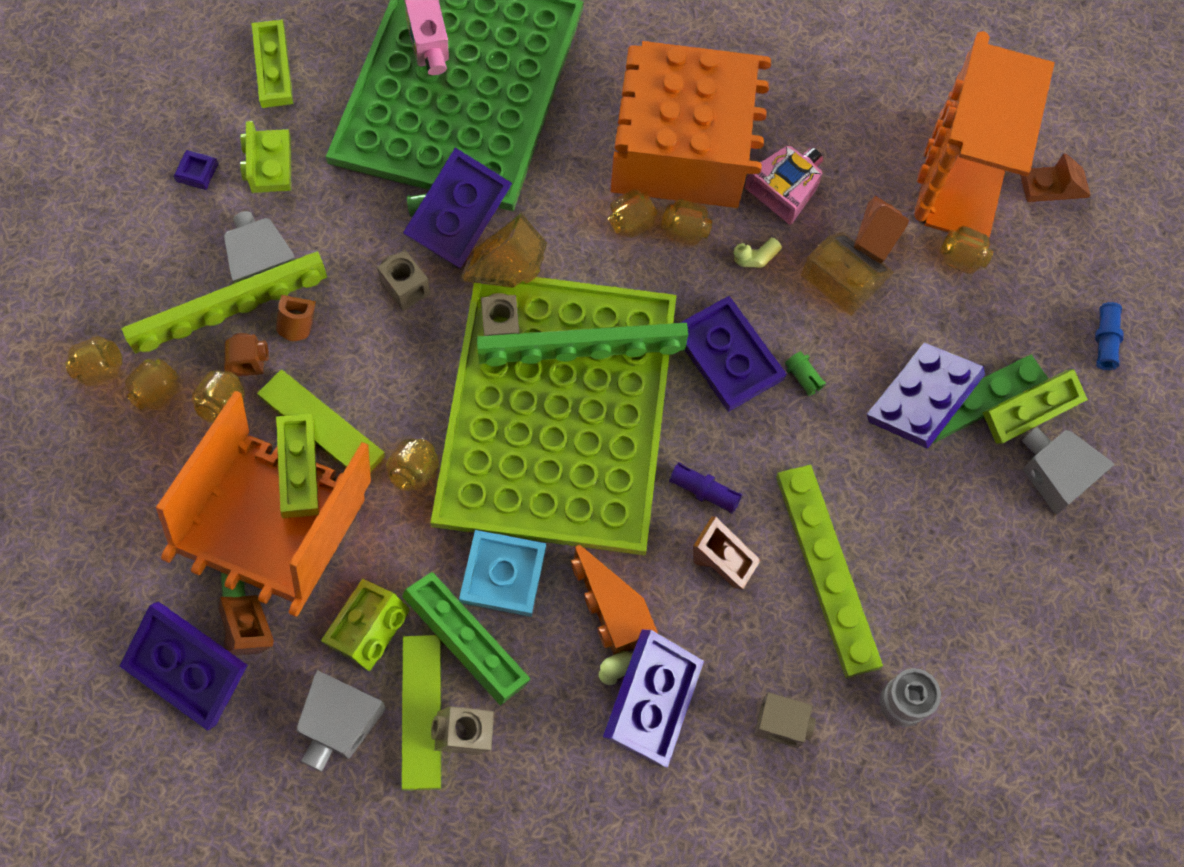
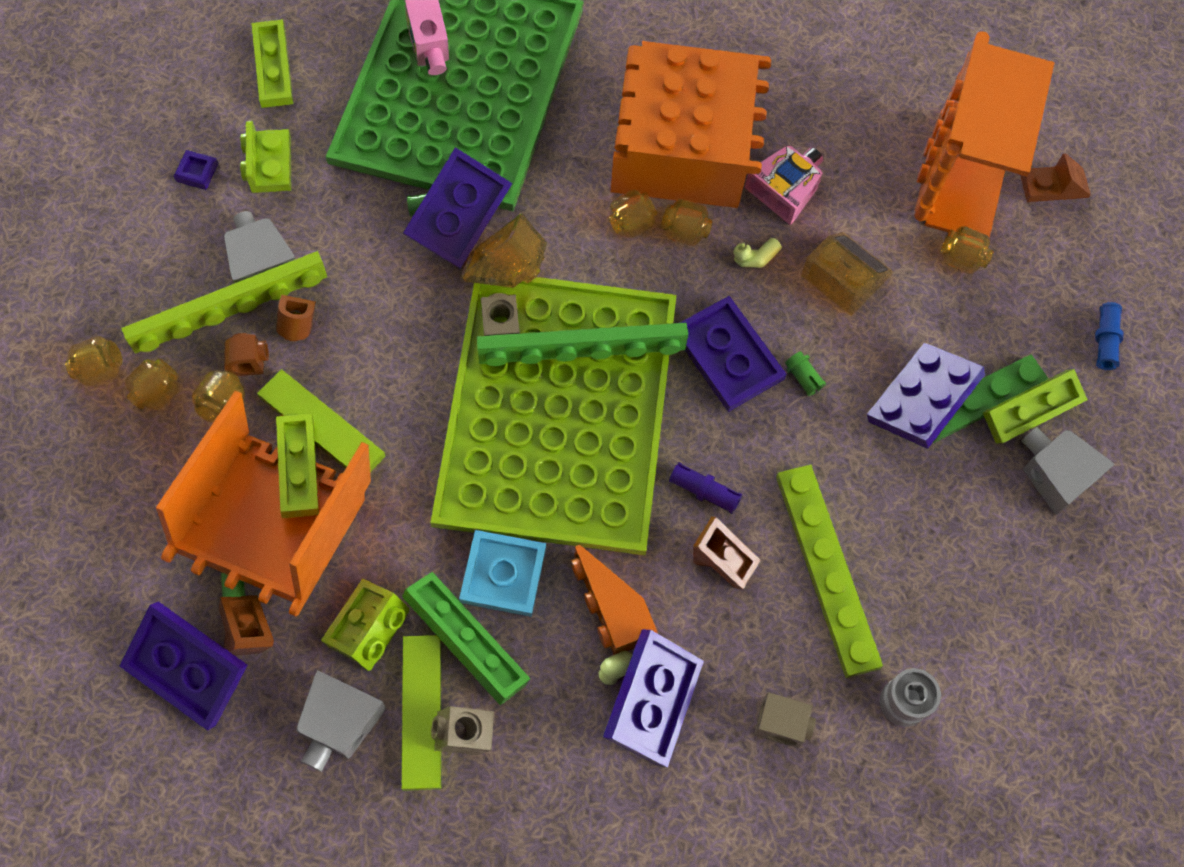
dark tan brick [377,250,430,311] -> none
clear yellow head [386,438,439,491] -> none
dark orange slope [854,196,909,264] -> none

